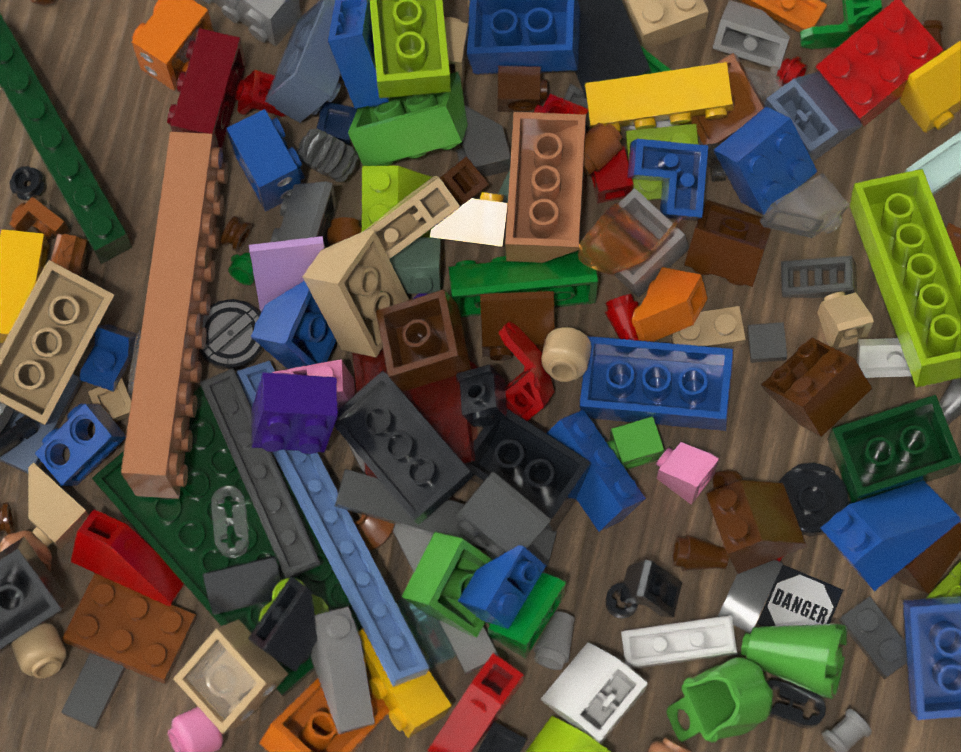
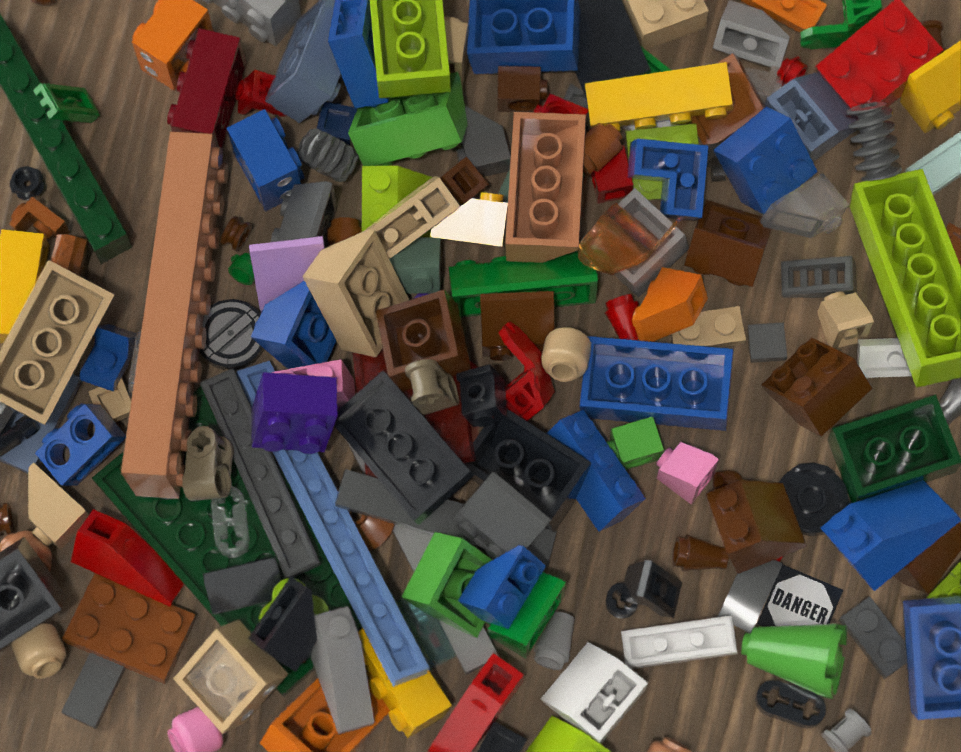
bright green piece [667,657,773,742] -> none
none -> green tile [33,83,100,123]
none -> dark tan piece [182,426,234,501]
none -> dark tan piece [405,359,459,415]
none -> dark grey piece [846,102,902,181]

